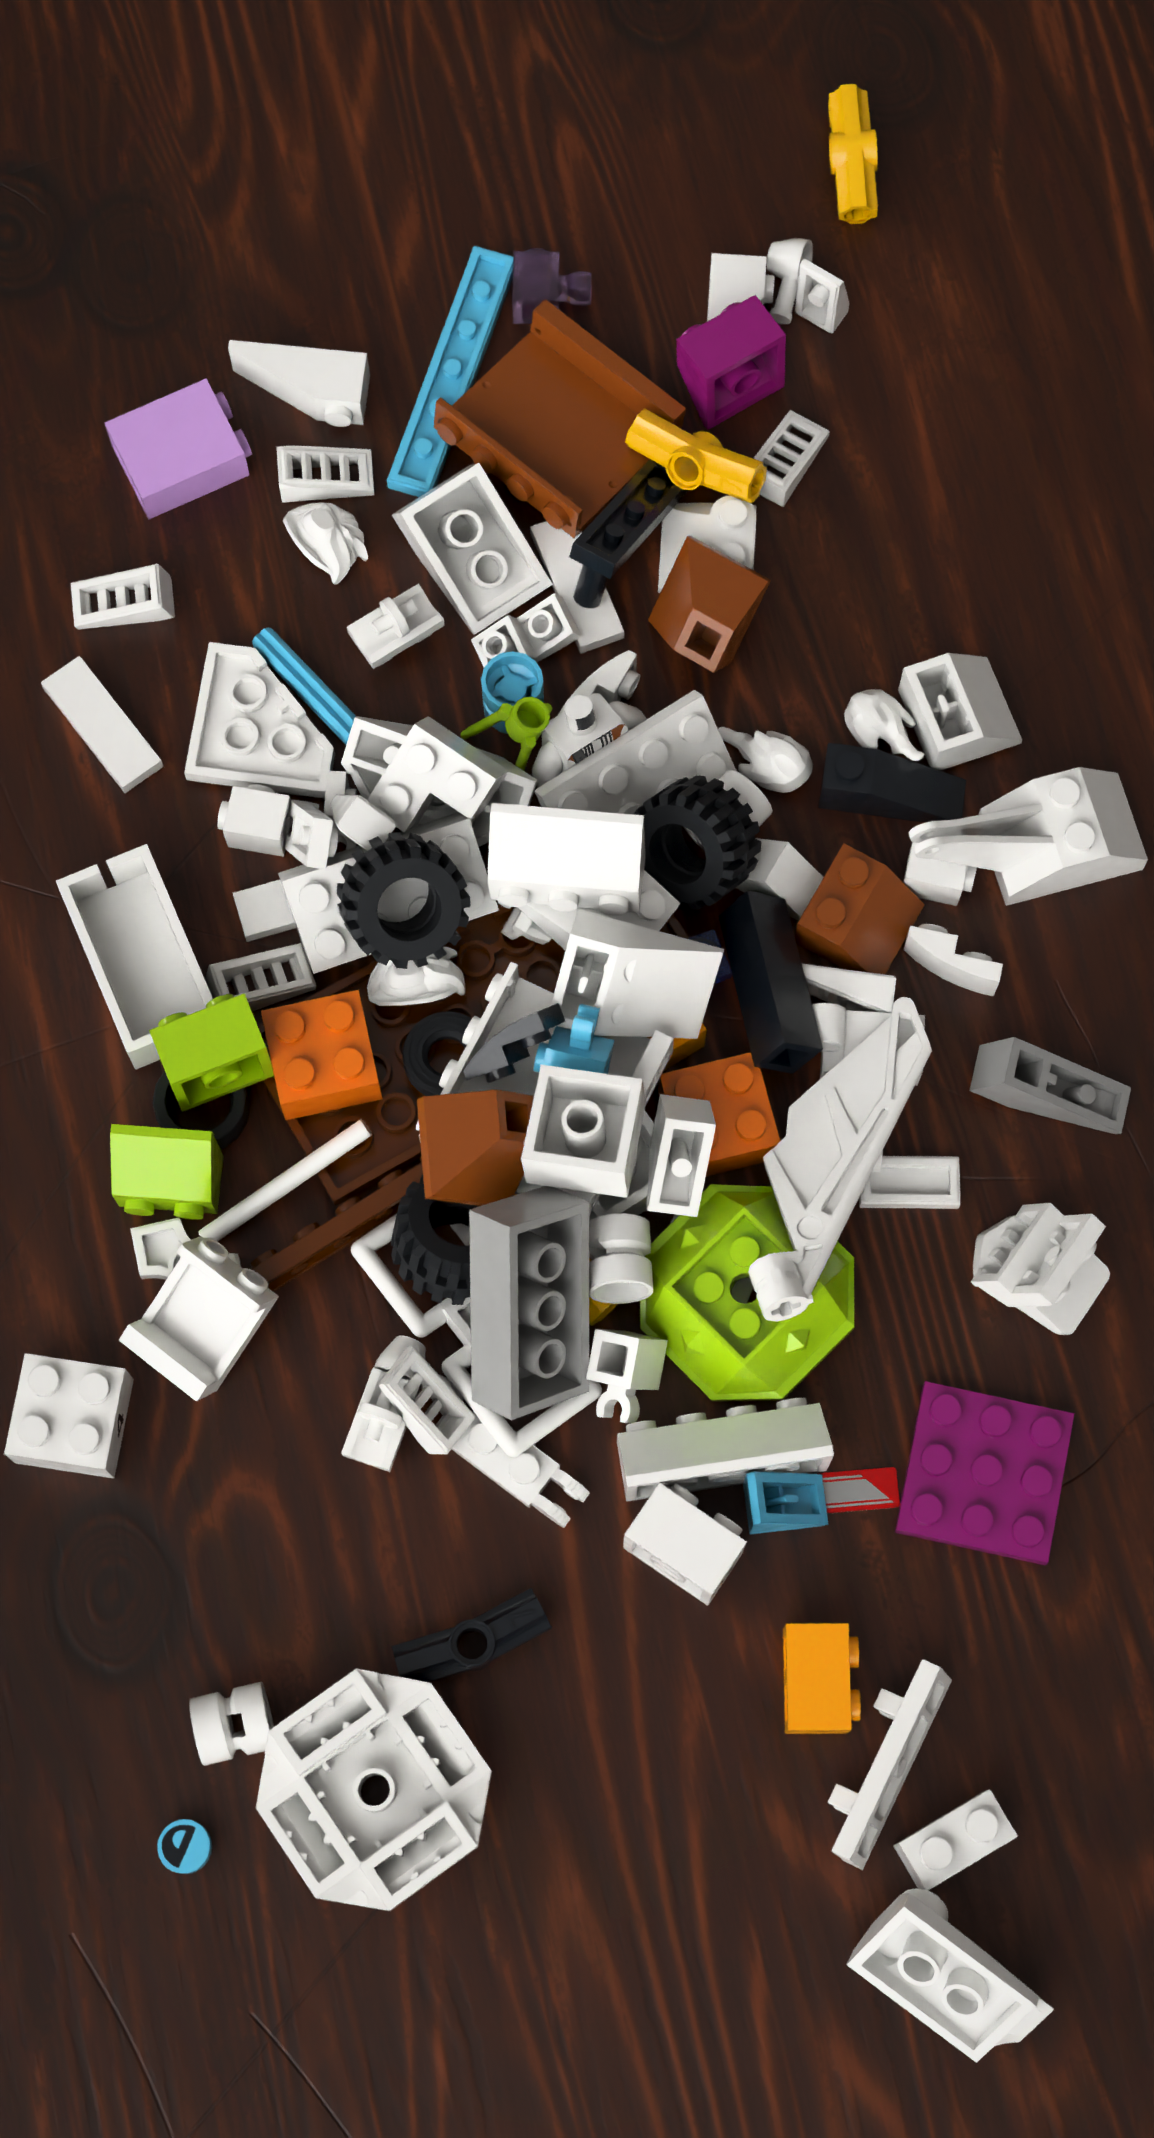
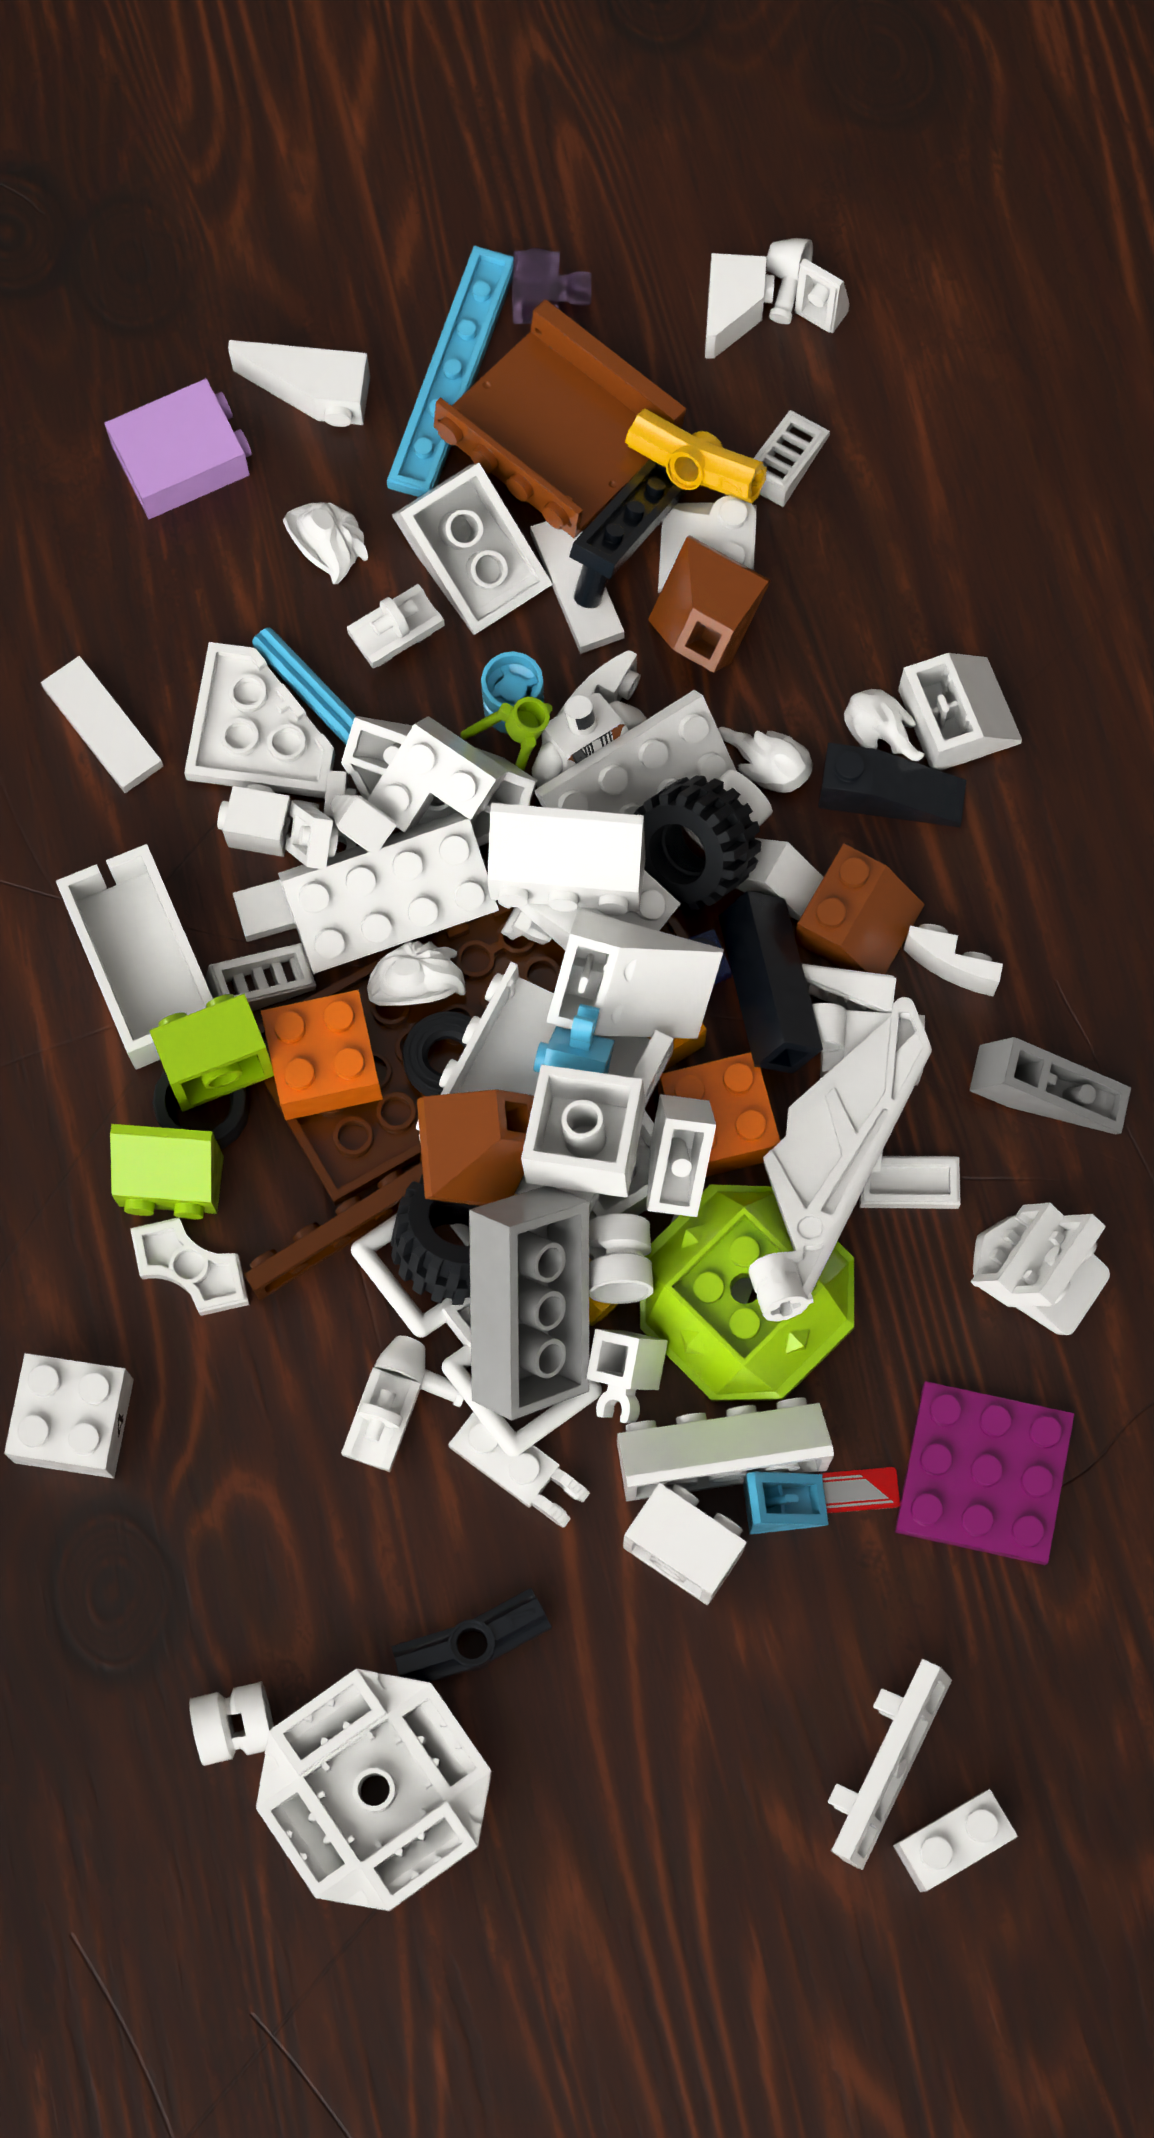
white slope [71,564,175,630] -> none
white panel [119,1236,279,1402] -> none
medium azure tile [157,1819,212,1874] -> none
white bar [198,1119,372,1242] -> none
white slope [276,445,375,503] -> none
black tyre [336,832,471,969] -> none
white slope [378,1346,476,1454] -> none
slope [463,1003,566,1083] -> none
white slope [471,593,581,667] -> none
magenta slope [676,295,786,430] -> none
light orange brick [783,1623,861,1734] -> none
yellow piece [828,84,878,224] -> none
white slope [847,1888,1054,2063] -> none
white brick [903,842,977,906] -> none
white slope [908,767,1148,906] -> none

